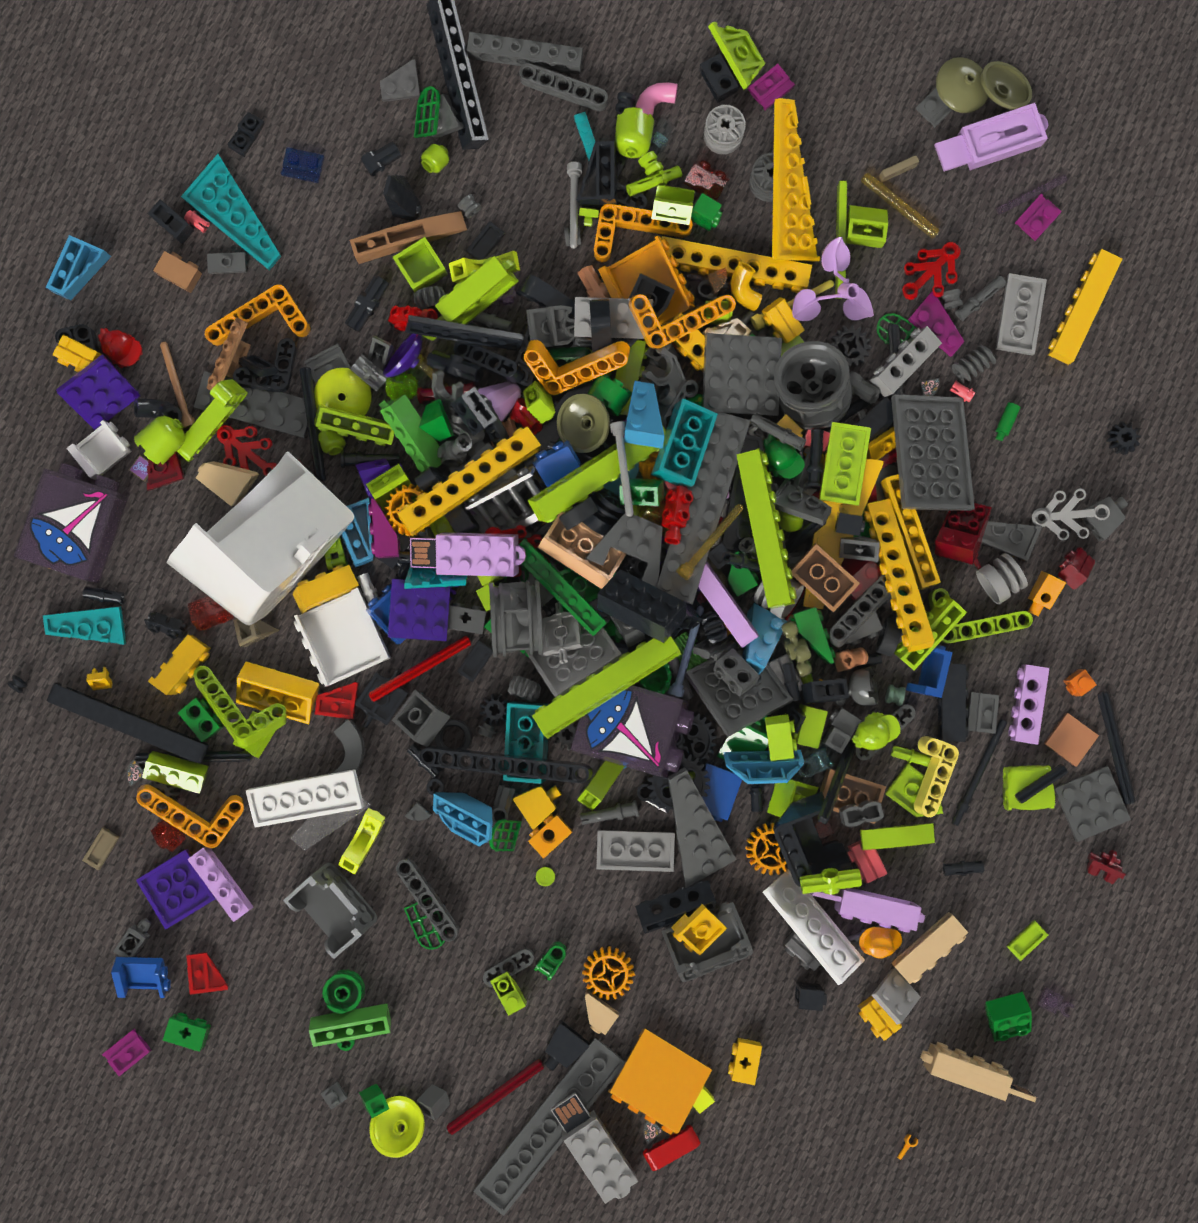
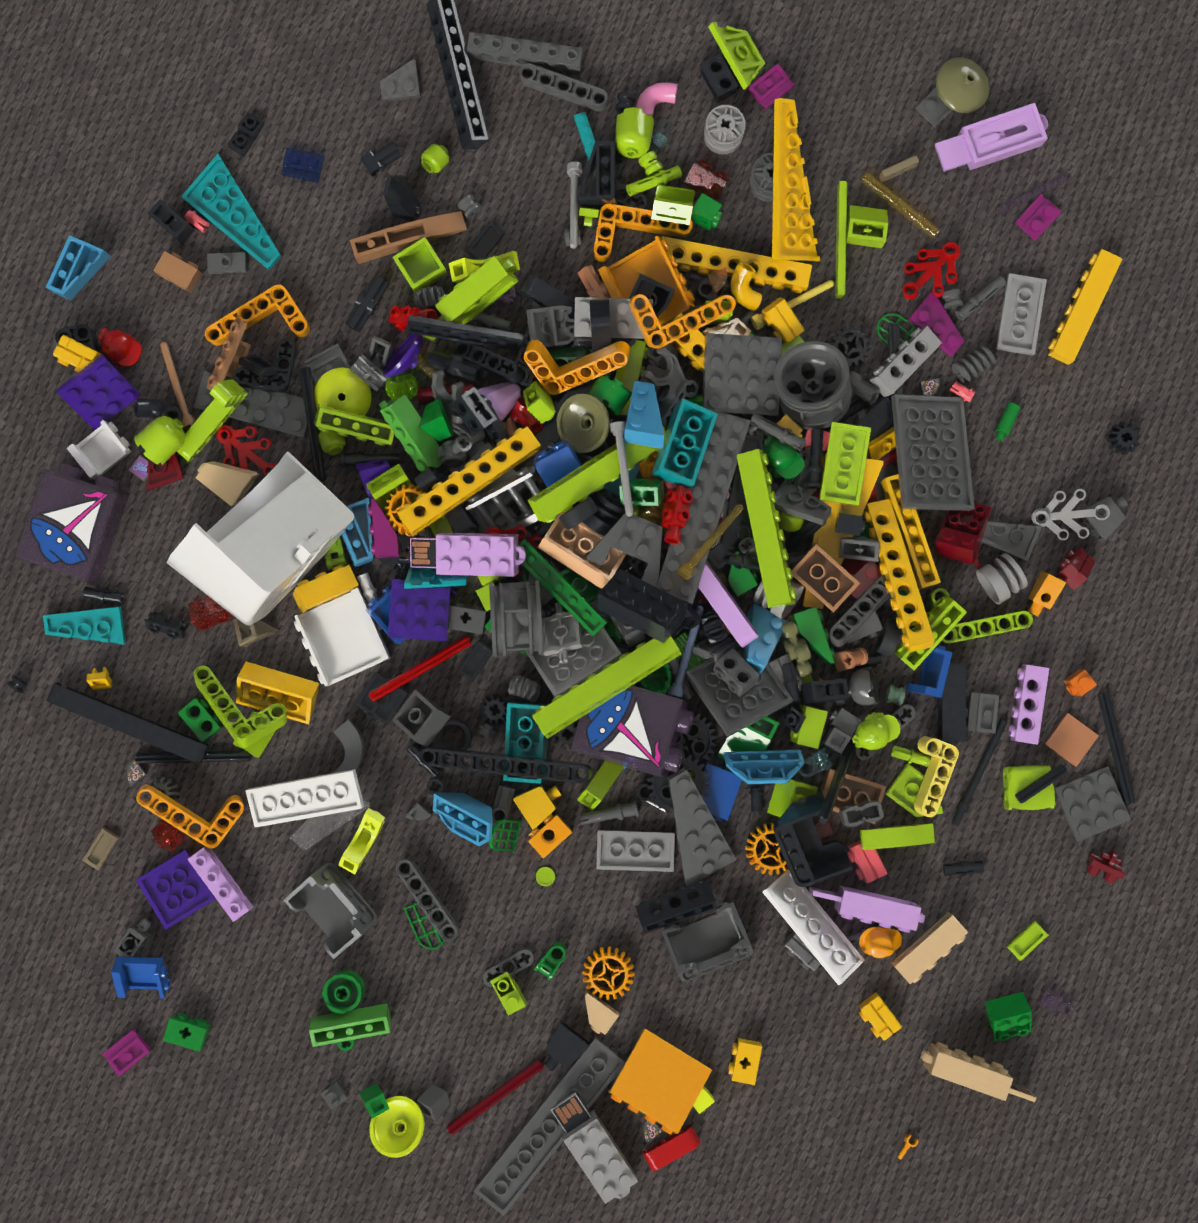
lime brick [142,751,209,794] -> none
yellow wedge [148,635,211,695] -> none
red wing [186,952,228,995] -> none
red wing [314,682,359,719] -> none
green window [414,86,440,138] -> none
flat silver wing [430,94,463,138] -> none
yellow plate [671,904,727,956] -> none
lime brick [765,714,797,761] -> none
lavender plant [792,237,874,321] -> none
black brick [794,982,827,1011] -> none
lime piece [800,868,862,895] -> none
light grey plate [871,968,921,1025] -> none
olive dish [981,61,1032,110] -> none

